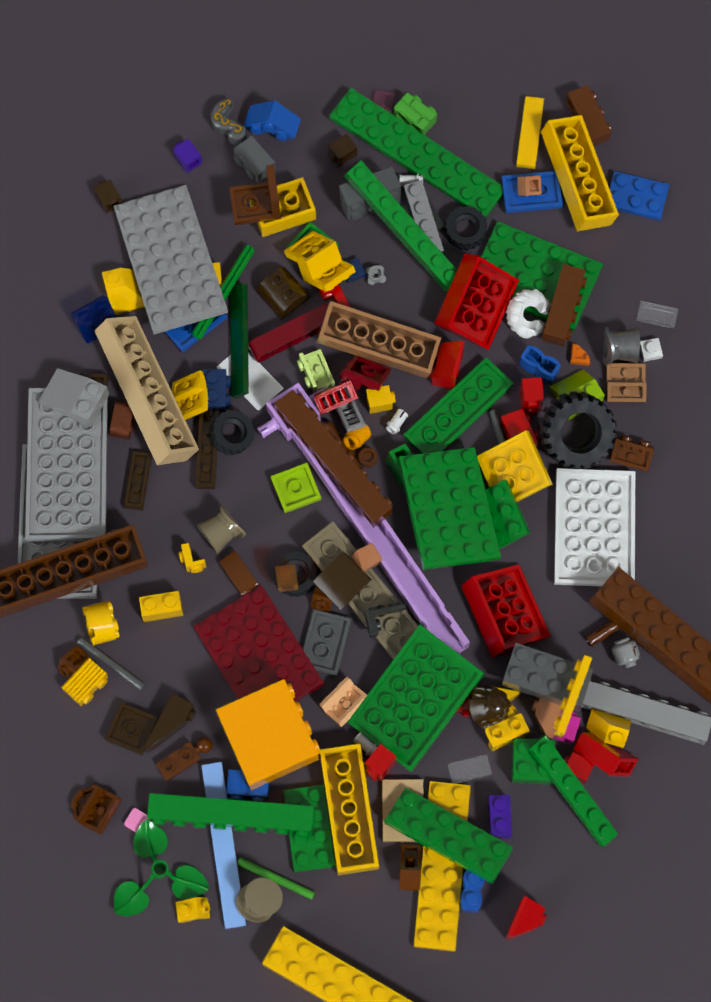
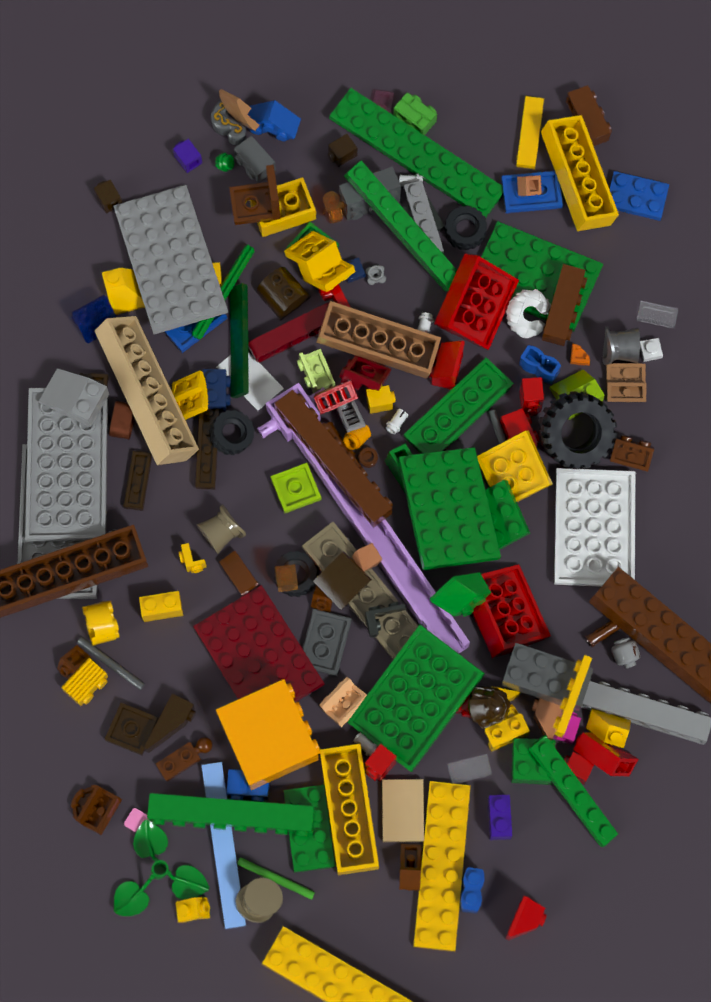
green plate [384,788,513,884] -> none
none -> green plate [215,153,234,172]
none -> medium nougat slope [219,89,259,131]
none -> clear orange hips [323,191,345,224]
none -> white pin [418,312,434,333]
none -> green slope [429,572,491,617]

